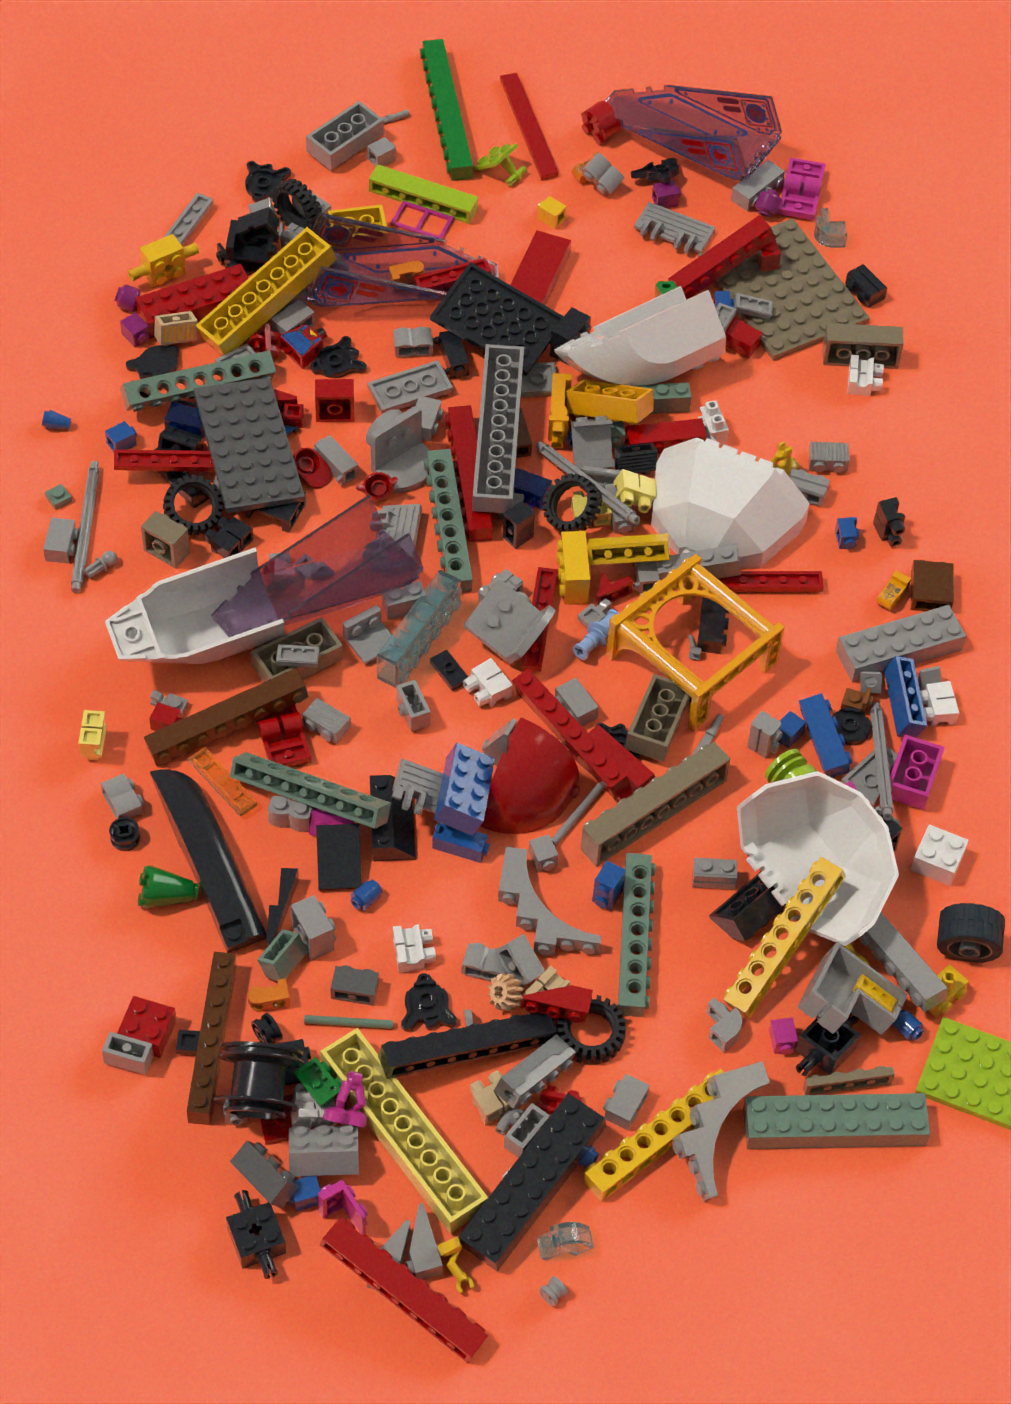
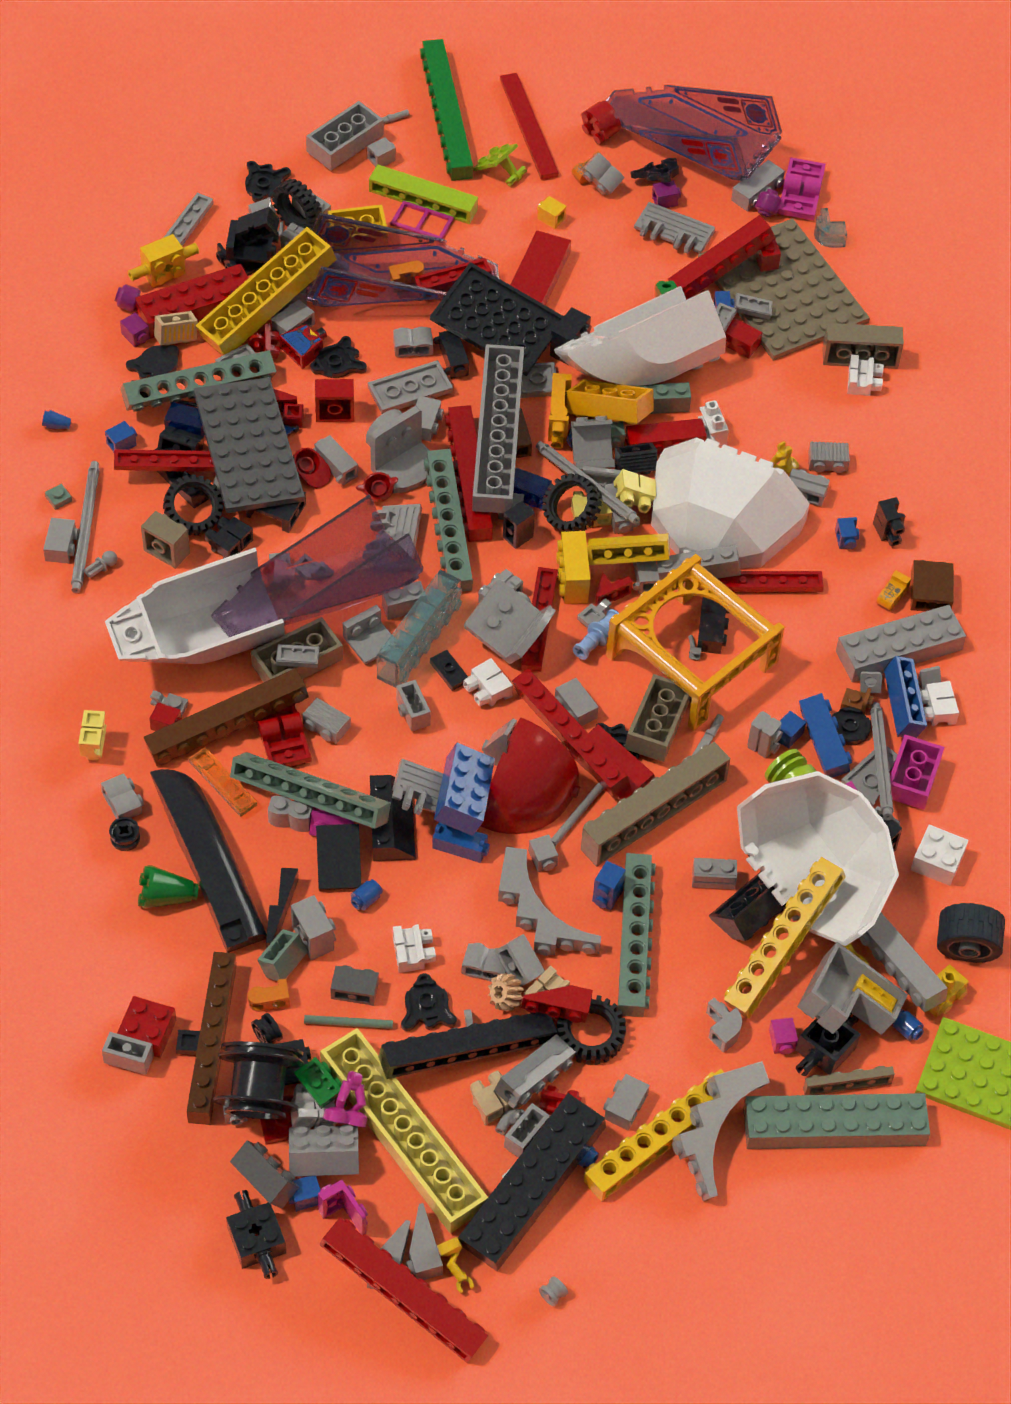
clear light blue brick [537,1222,594,1261] -> none
black brick [845,264,887,308] -> none

